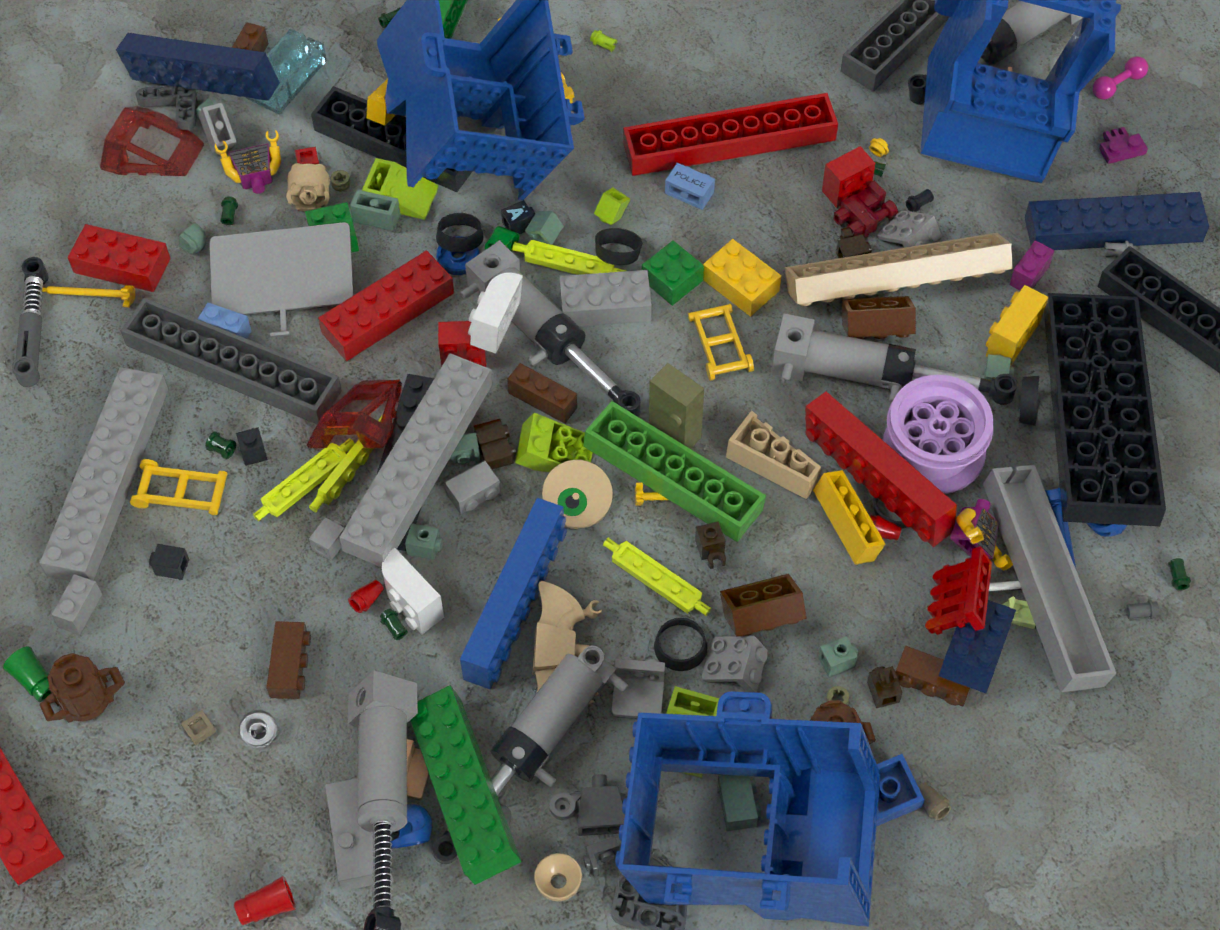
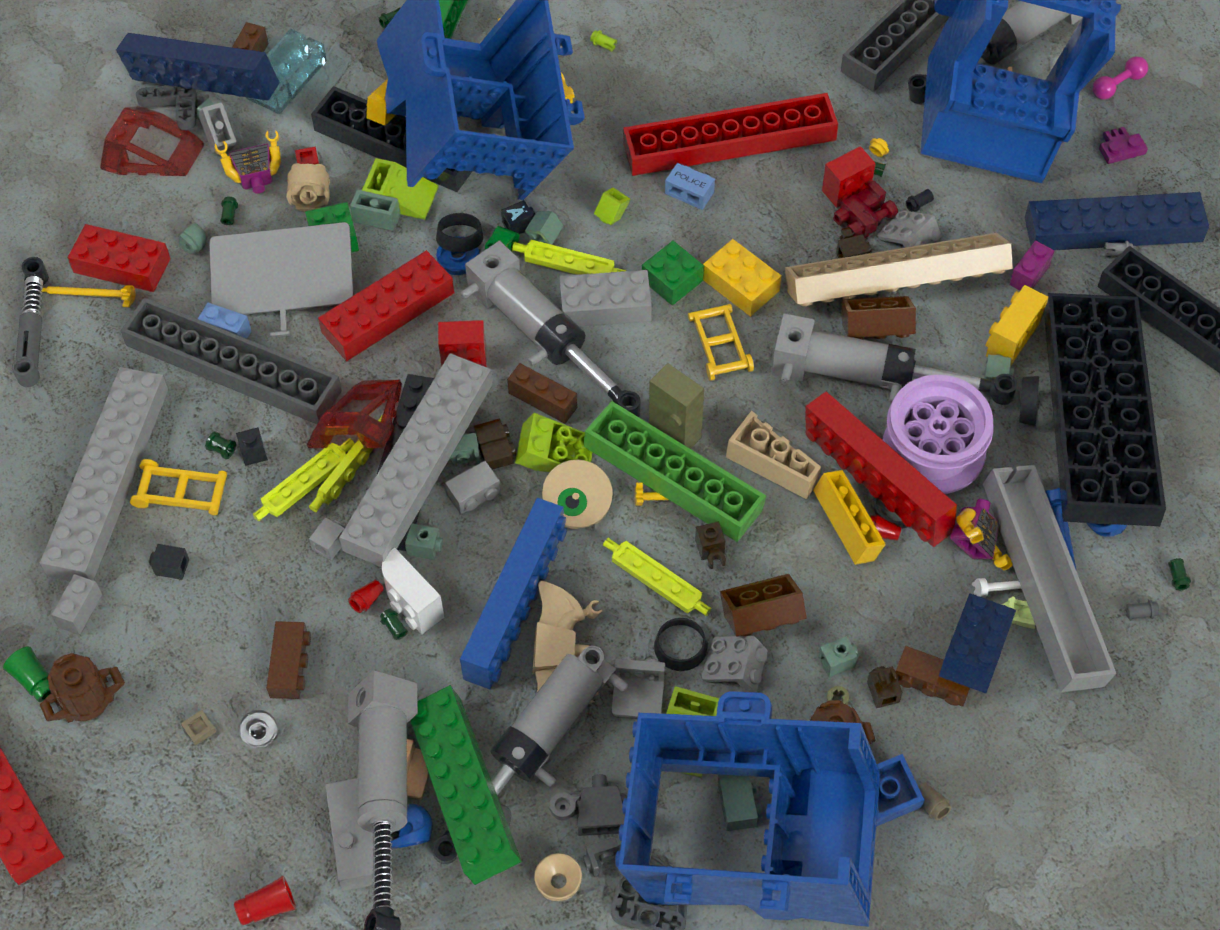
olive bush [330,170,350,191] -> none
white brick [468,273,523,354] -> none
black tyre [595,228,643,265] -> none
red fence [925,546,992,635] -> none

